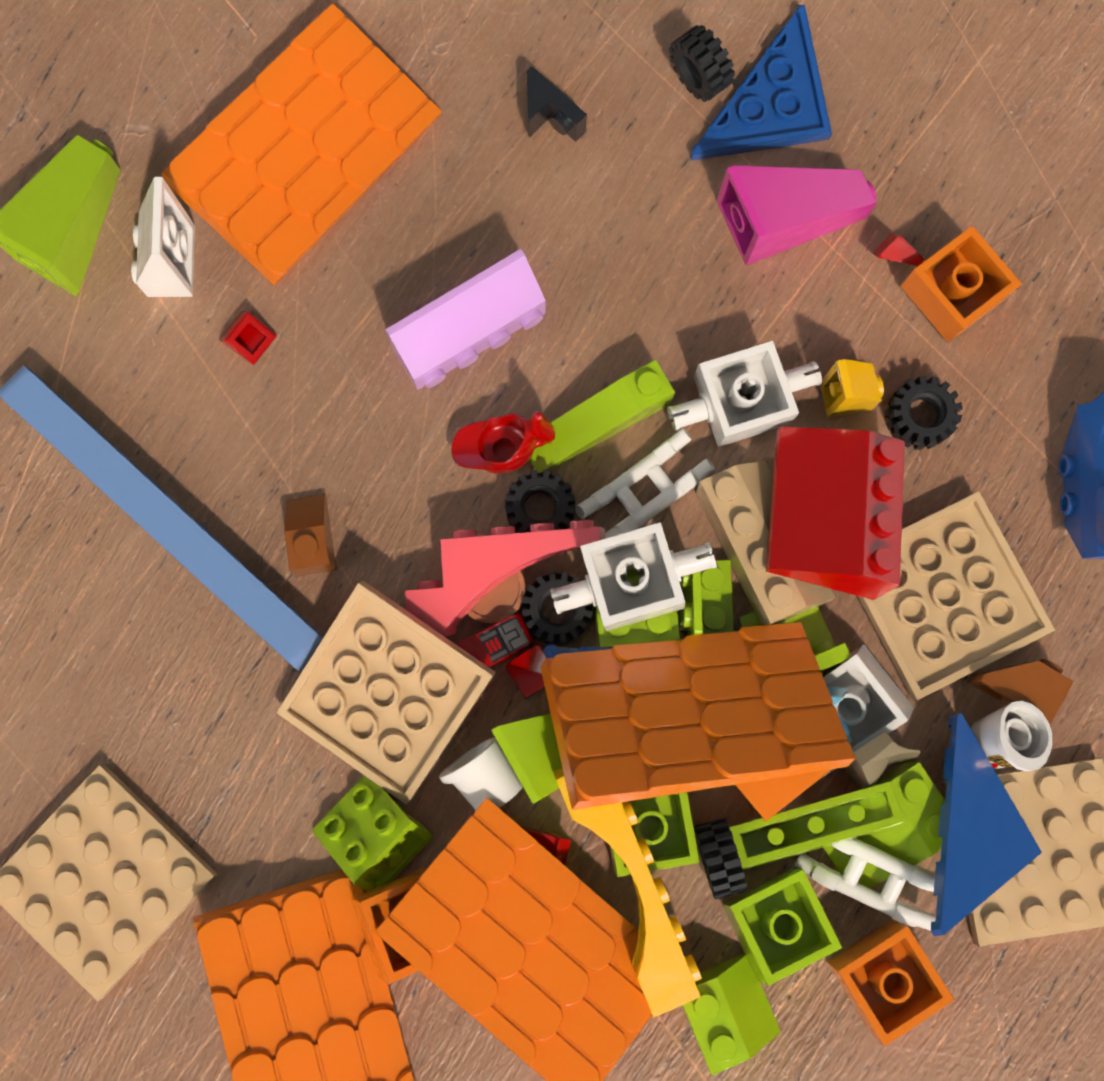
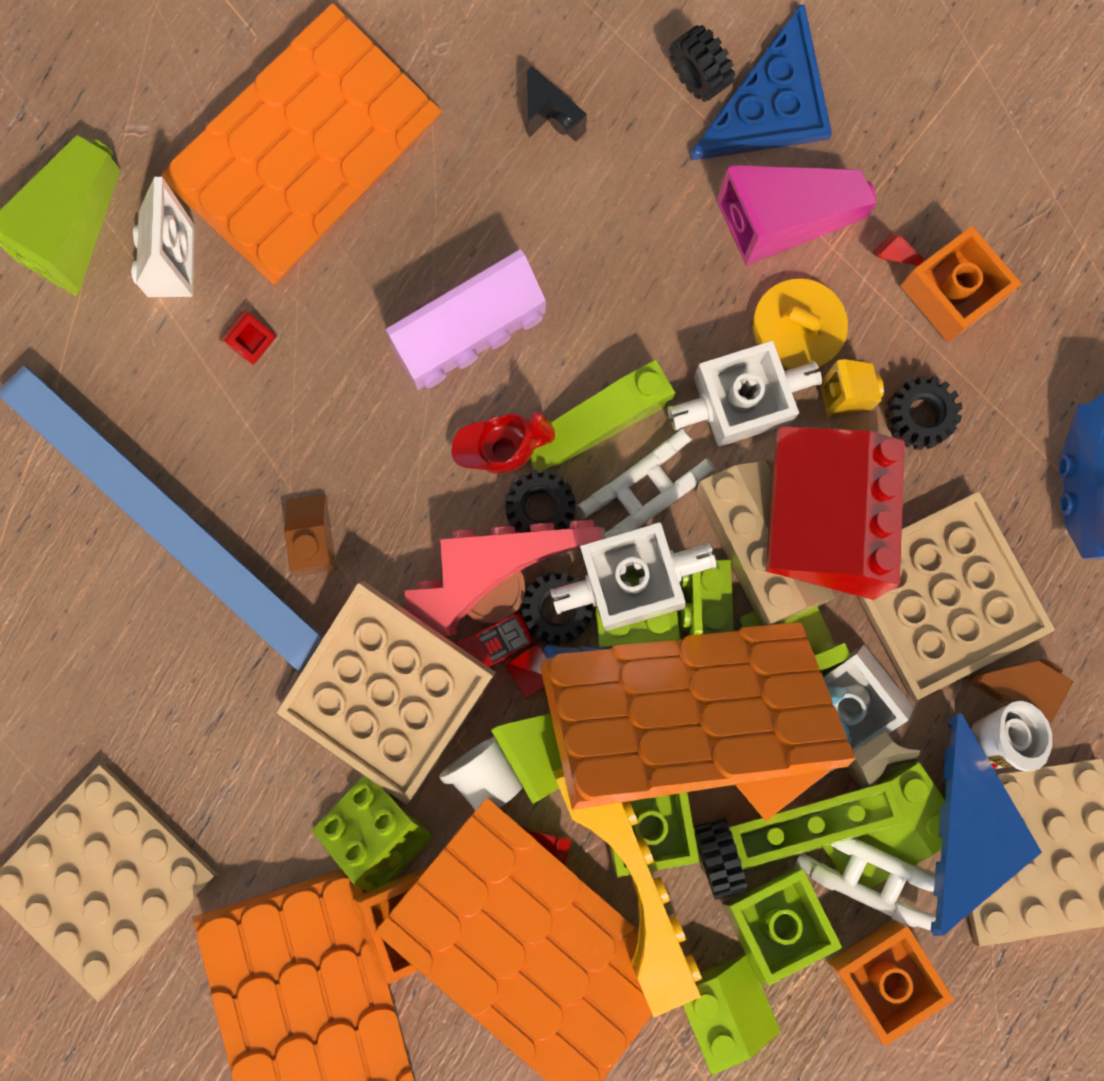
none -> yellow shield [753,279,848,370]

